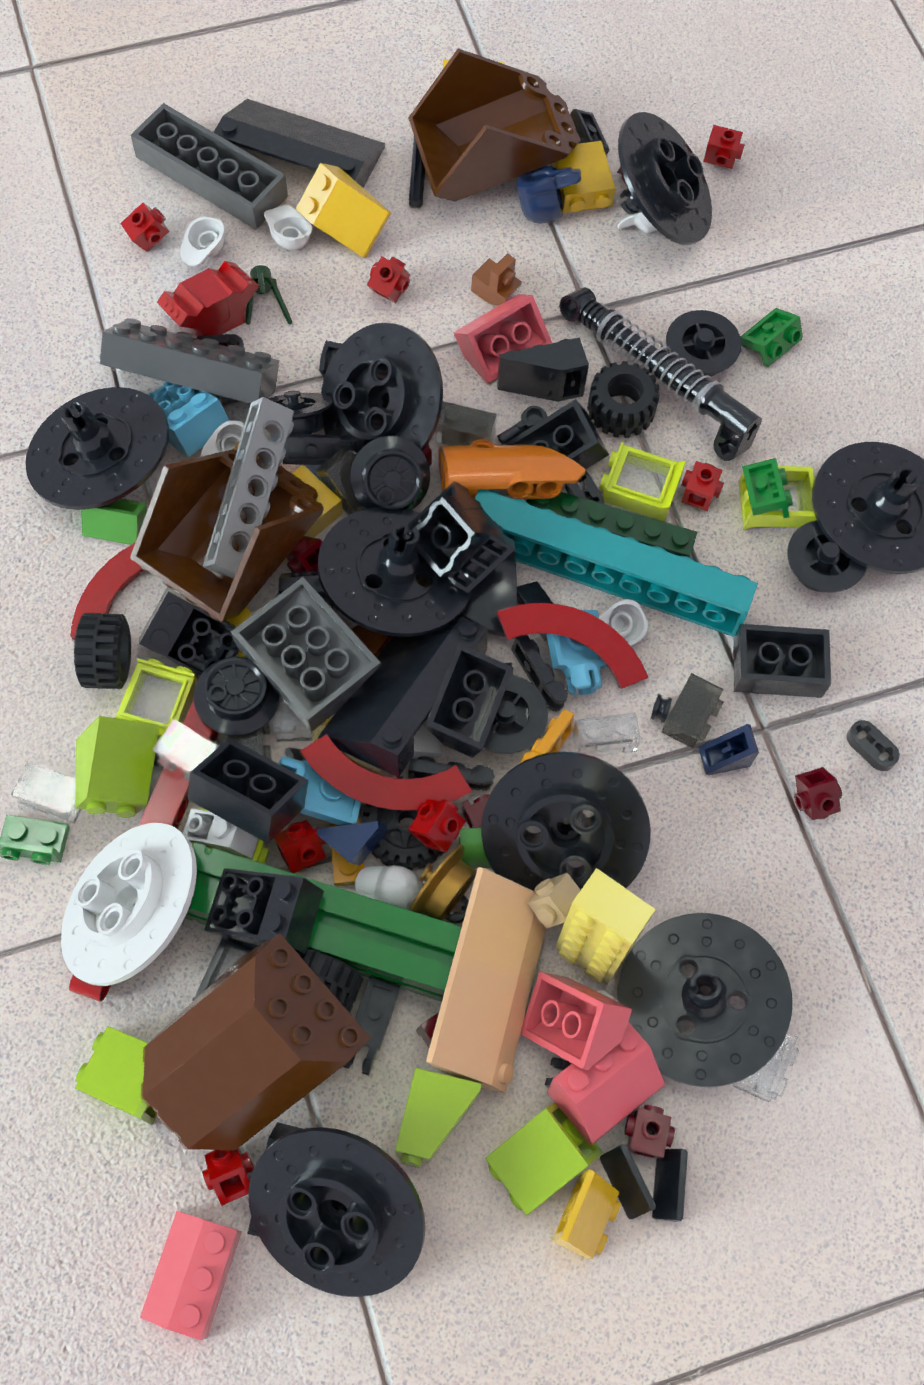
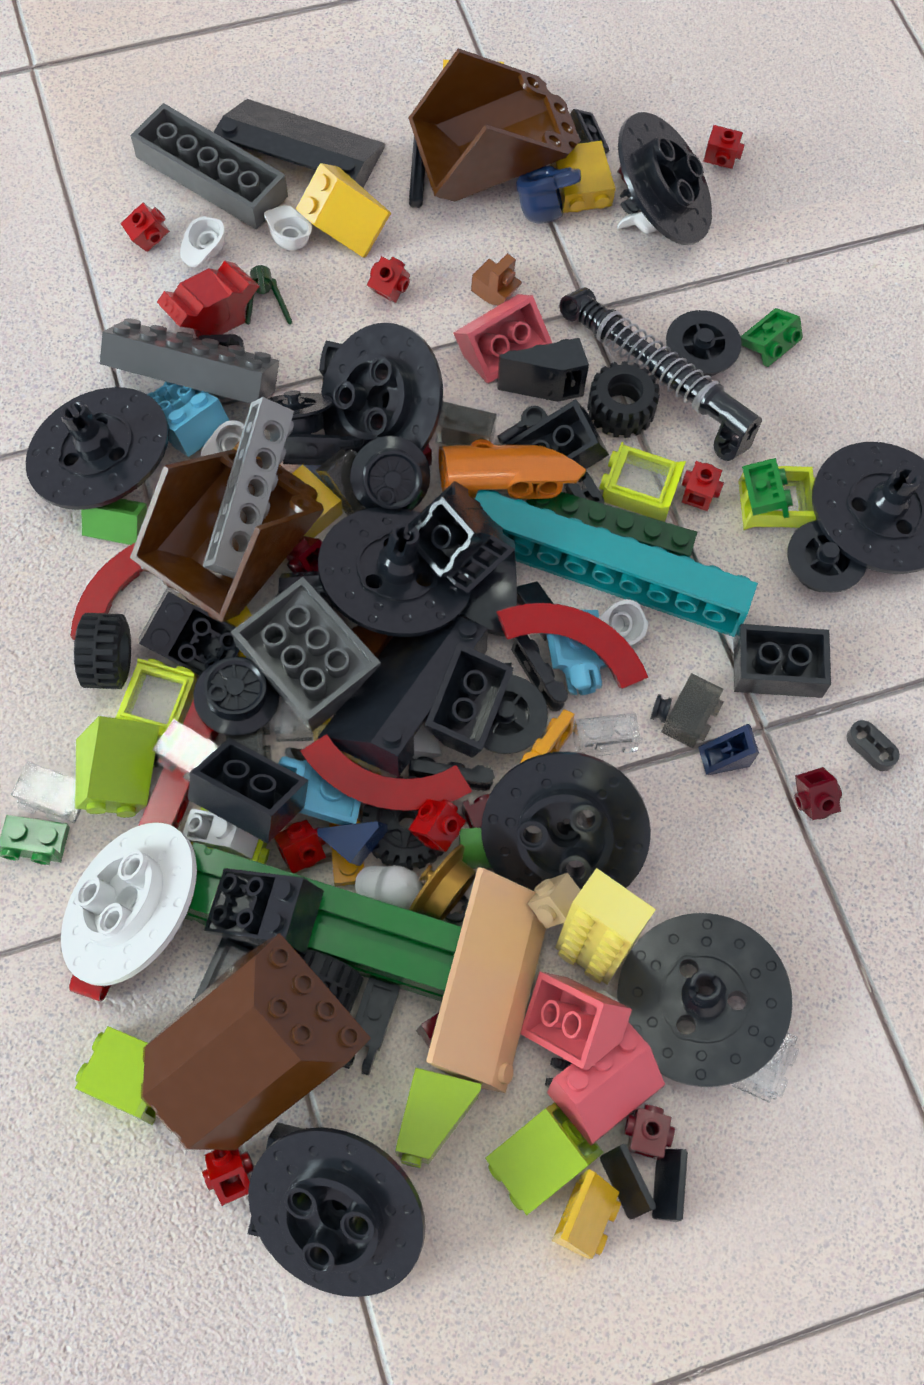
coral slope [140,1211,242,1340] -> none

